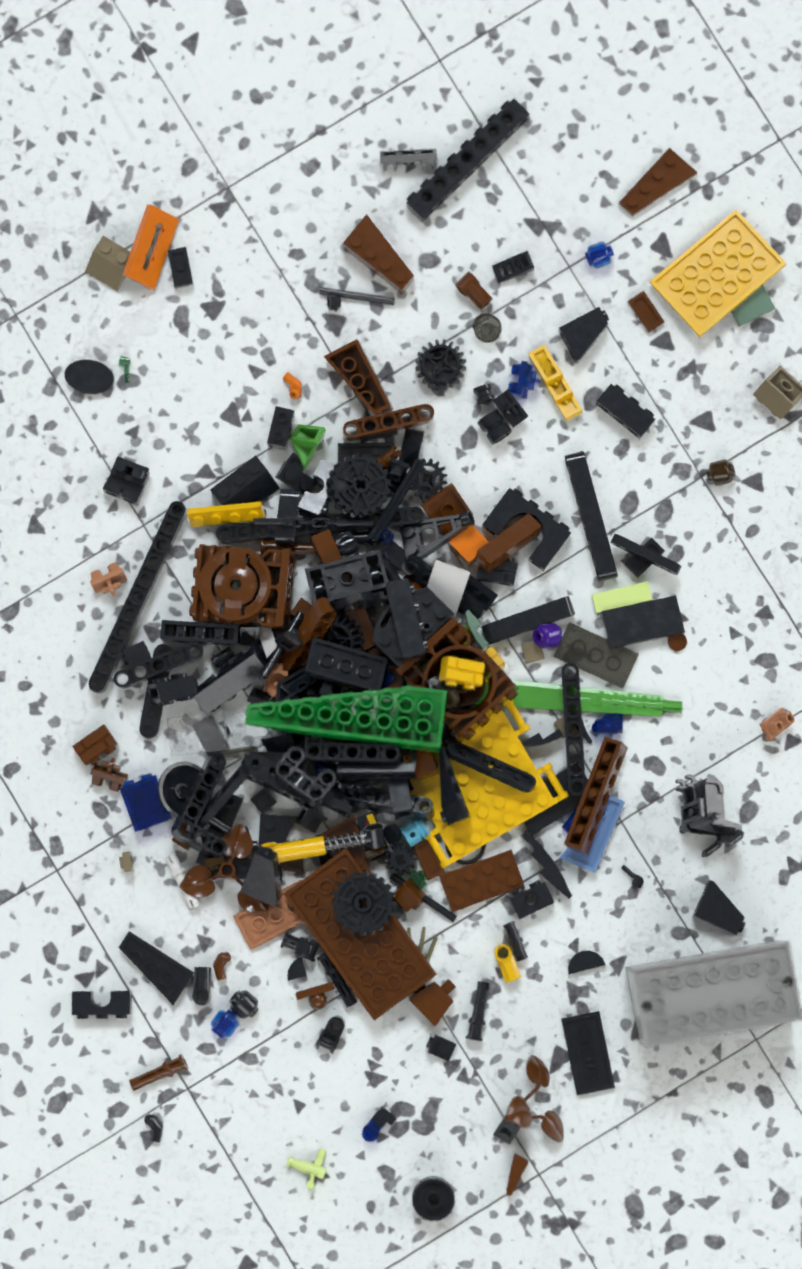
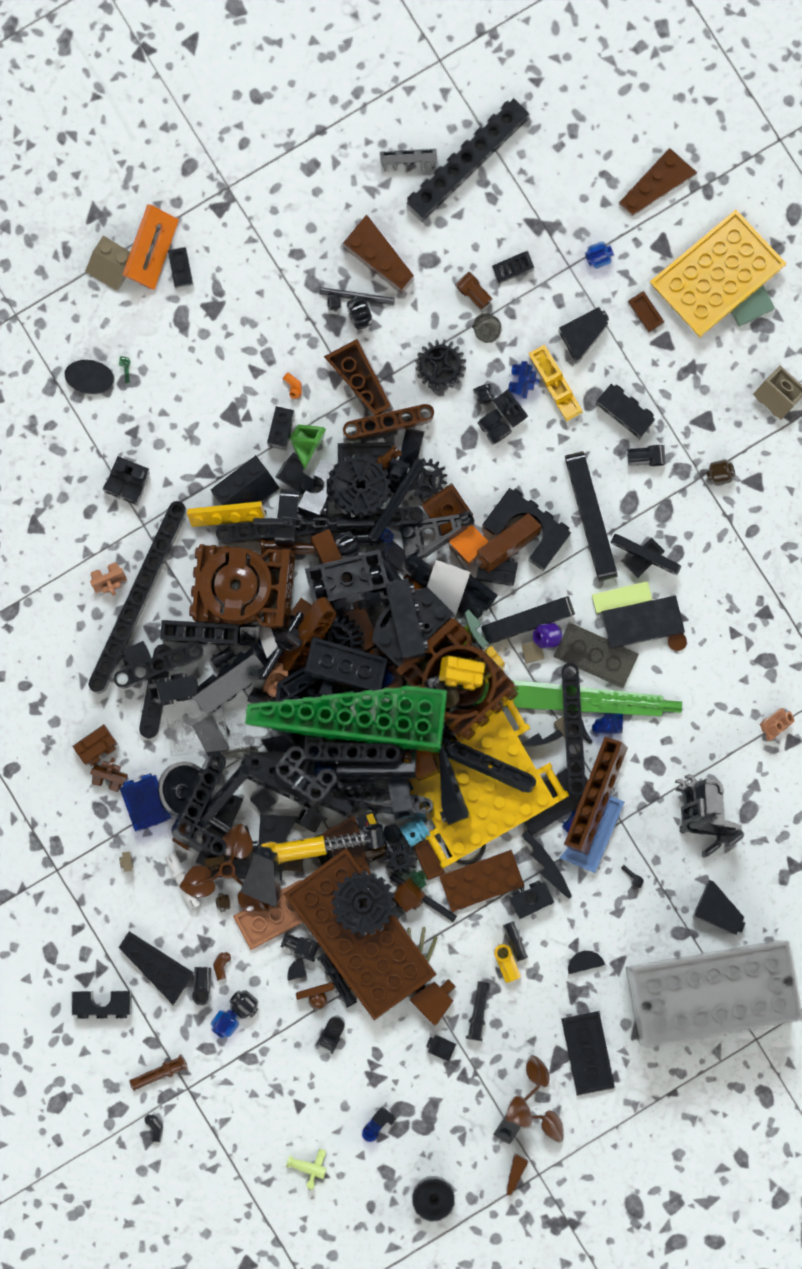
none -> dark brown plate [215,893,230,912]
none -> black gear [346,296,373,330]
none -> black piece [627,445,666,466]

